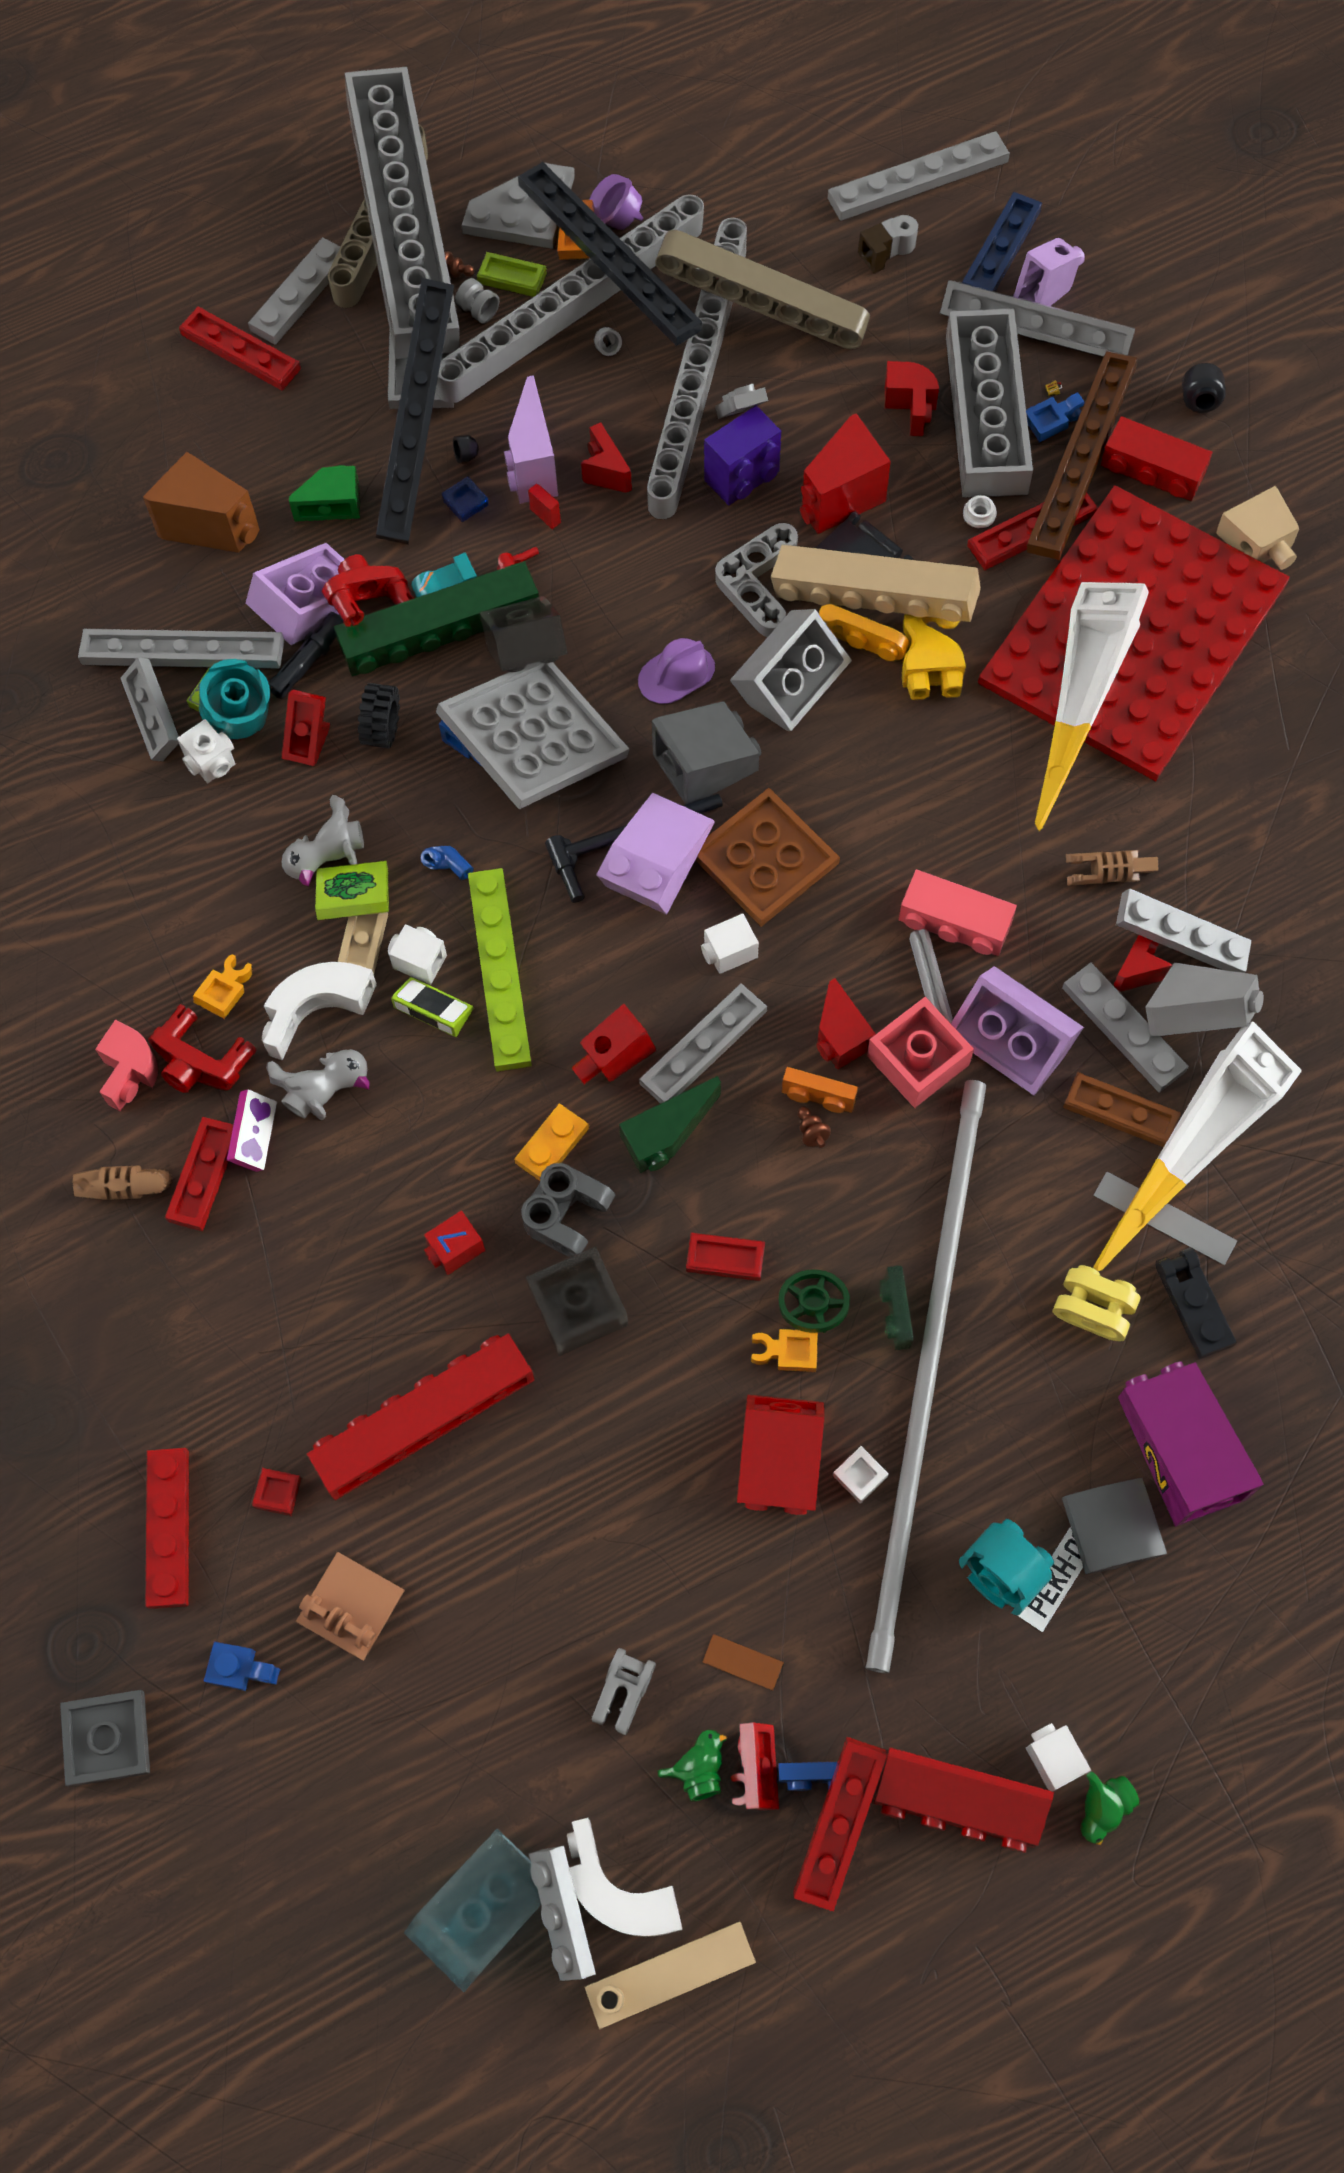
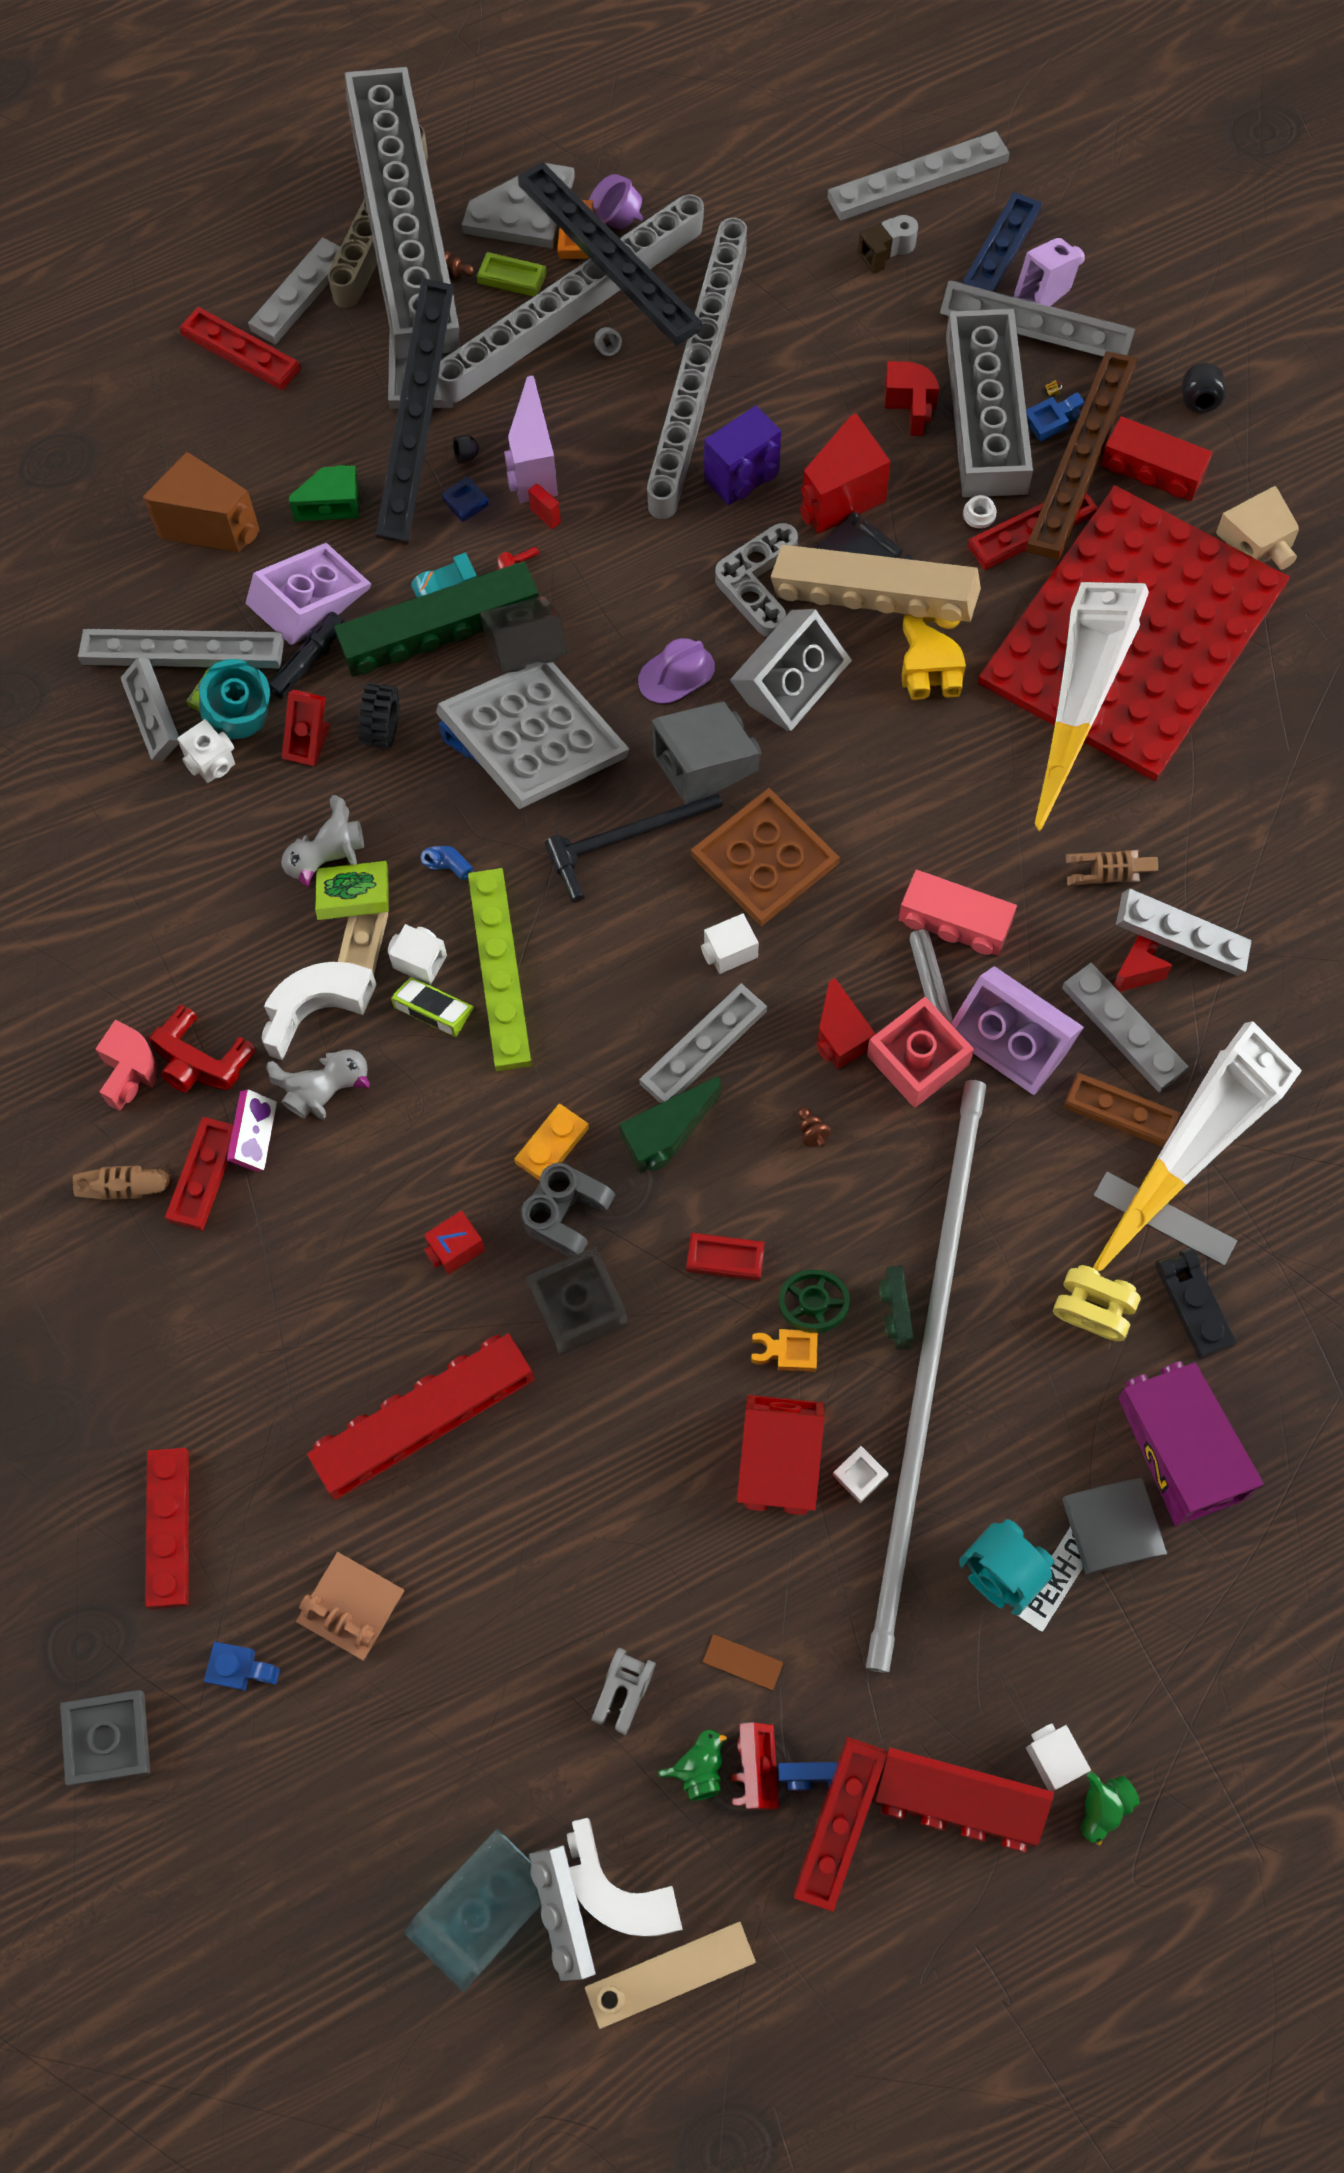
light orange plate [193,954,252,1019] -> none
red tile [252,1468,302,1516] -> none
red connector [322,554,414,627] -> none
light grey wheel [455,278,500,323] -> none
red torso [571,1004,657,1085] -> none
red slope [581,422,632,493] -> none
lavender slope [597,793,715,915] -> none
dark tan beam [655,230,870,349] -> none
light grey plate [715,384,768,419] -> none
orange plate [782,1067,858,1113] -> none
light orange plate [819,604,910,661] -> none
light grey slope [1146,963,1264,1036] -> none

